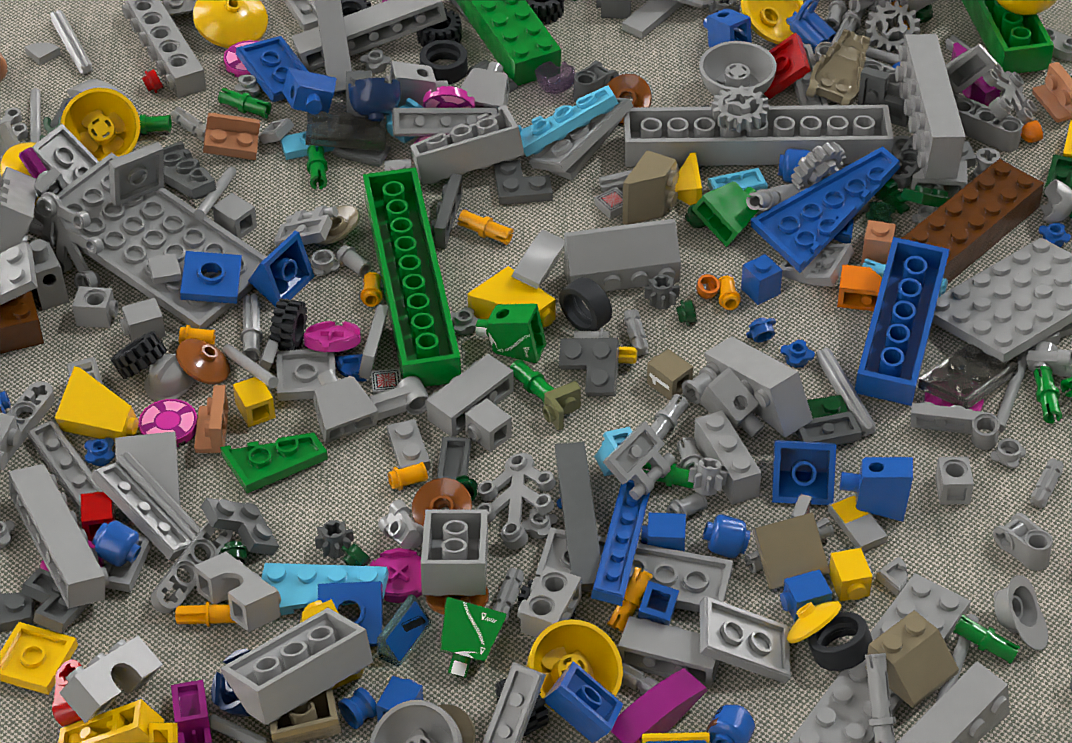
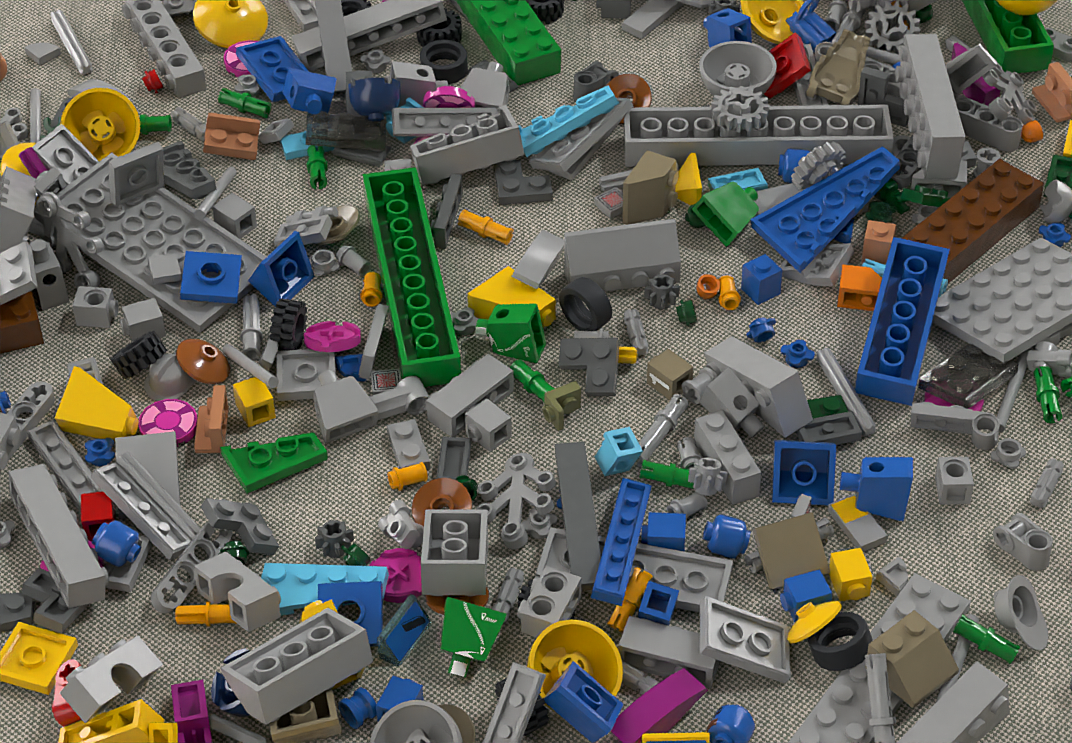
light orange pin [179,325,216,345] -> none
clear purple hair [535,61,576,94] -> none
light grey plate [603,421,676,500] -> none
light grey pin [746,189,781,211] -> none

